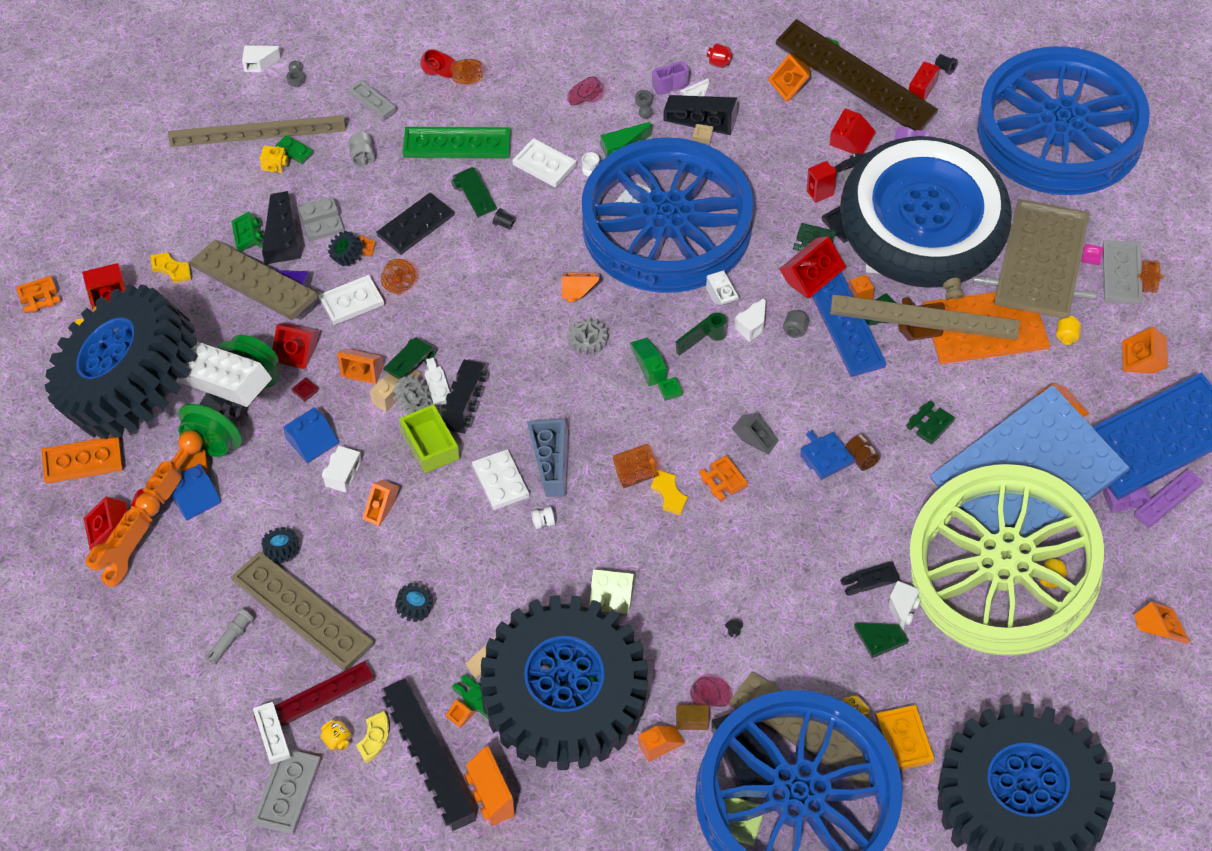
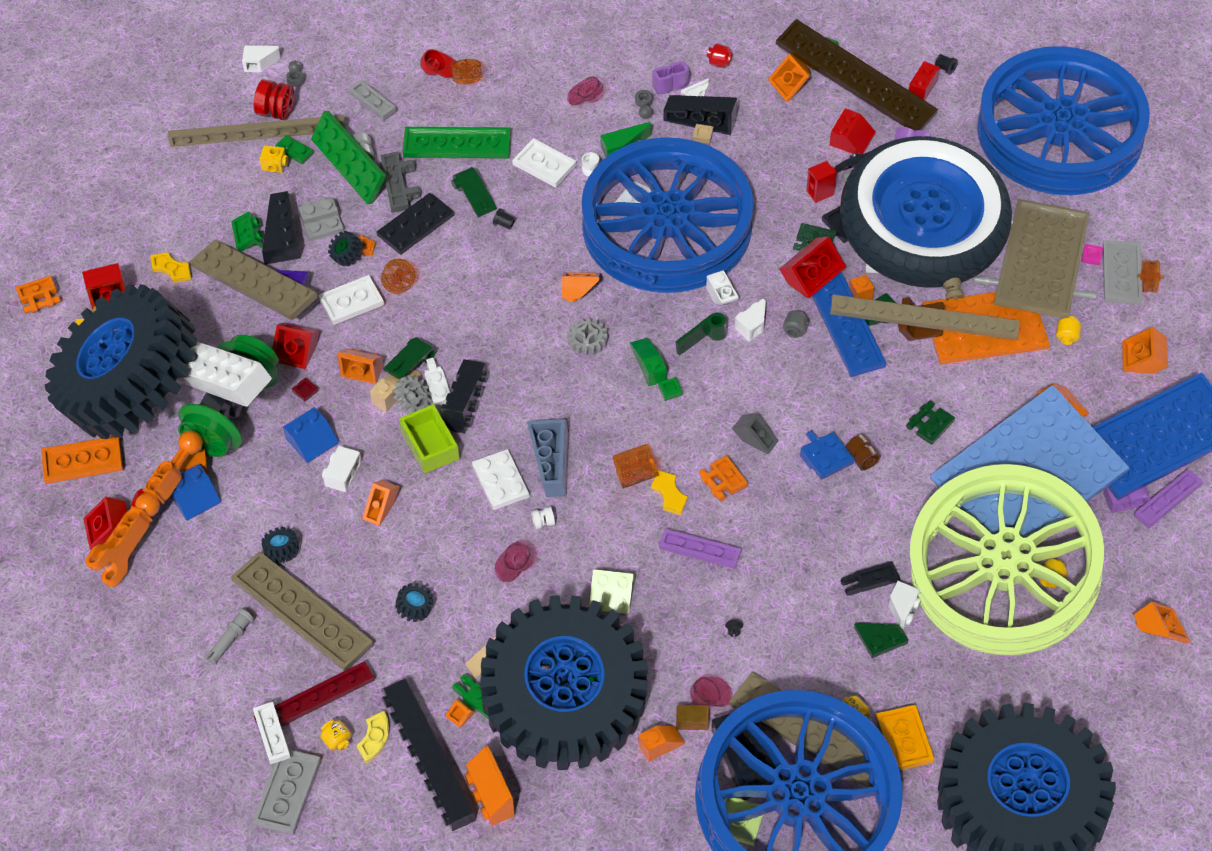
none -> red wheel [253,79,295,120]
none -> green plate [311,111,386,204]
none -> dark grey hinge [380,151,421,213]
none -> clear pink cap [495,542,534,582]
none -> medium lavender plate [659,529,741,569]

